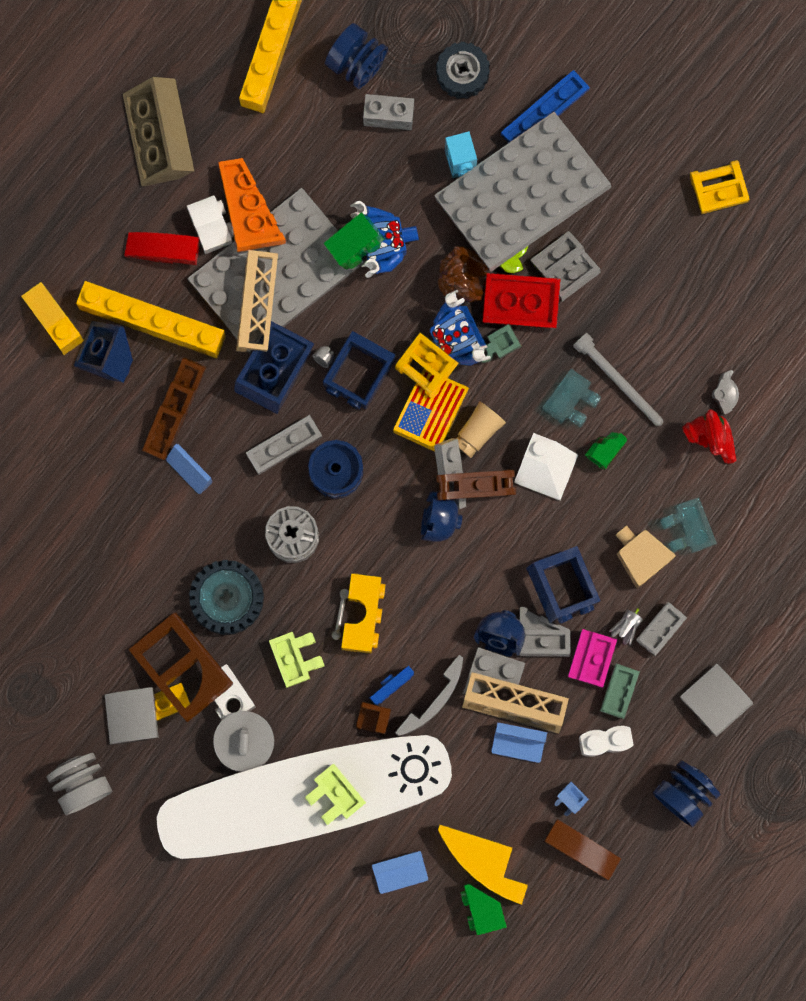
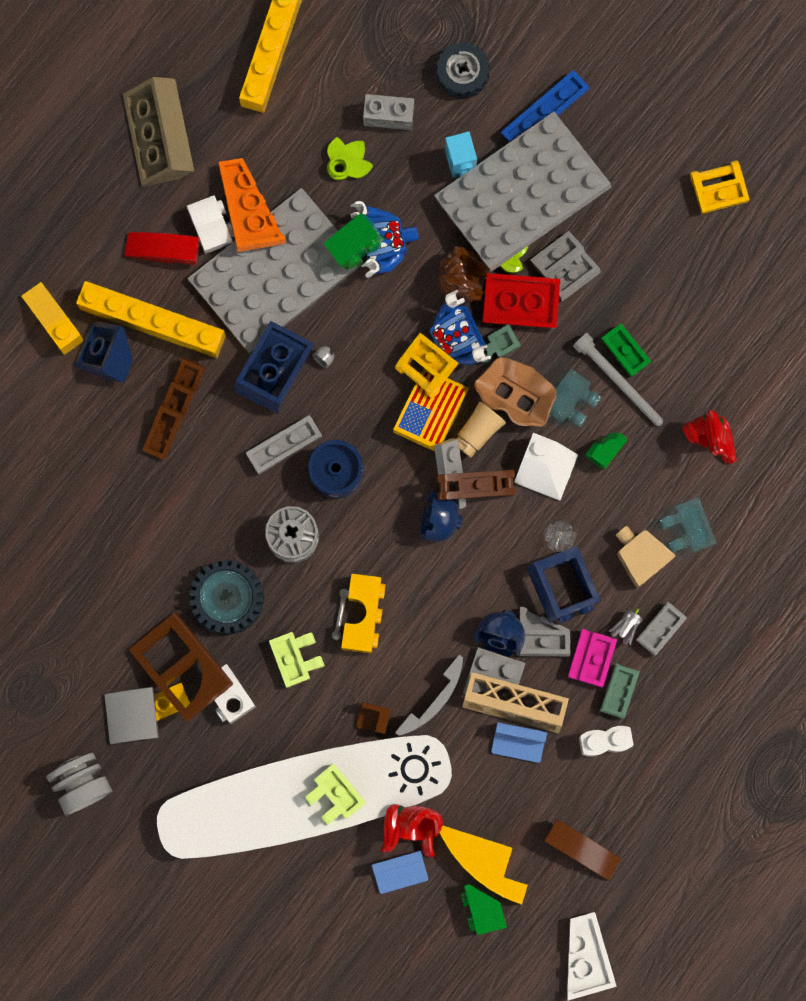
medium blue slope [166,444,212,494] -> none
light grey shield [213,711,274,772] -> none
tan fence [236,250,278,352] -> none
dark blue window [323,331,395,410] -> none
dark blue wheel [325,23,388,89] -> none
blue plate [370,666,414,706] -> none
medium blue tile [555,782,589,816] -> none
dark blue wheel [652,760,721,827] -> none
light grey slope [680,664,753,737] -> none
light grey piece [712,370,739,415] -> none
none -> lime plate [327,137,373,180]
none -> red hair [381,804,443,858]
none -> medium nougat piece [474,357,557,427]
none -> clear gear [544,521,577,552]
none -> white wing [567,912,617,1001]
none -> green plate [601,323,651,378]

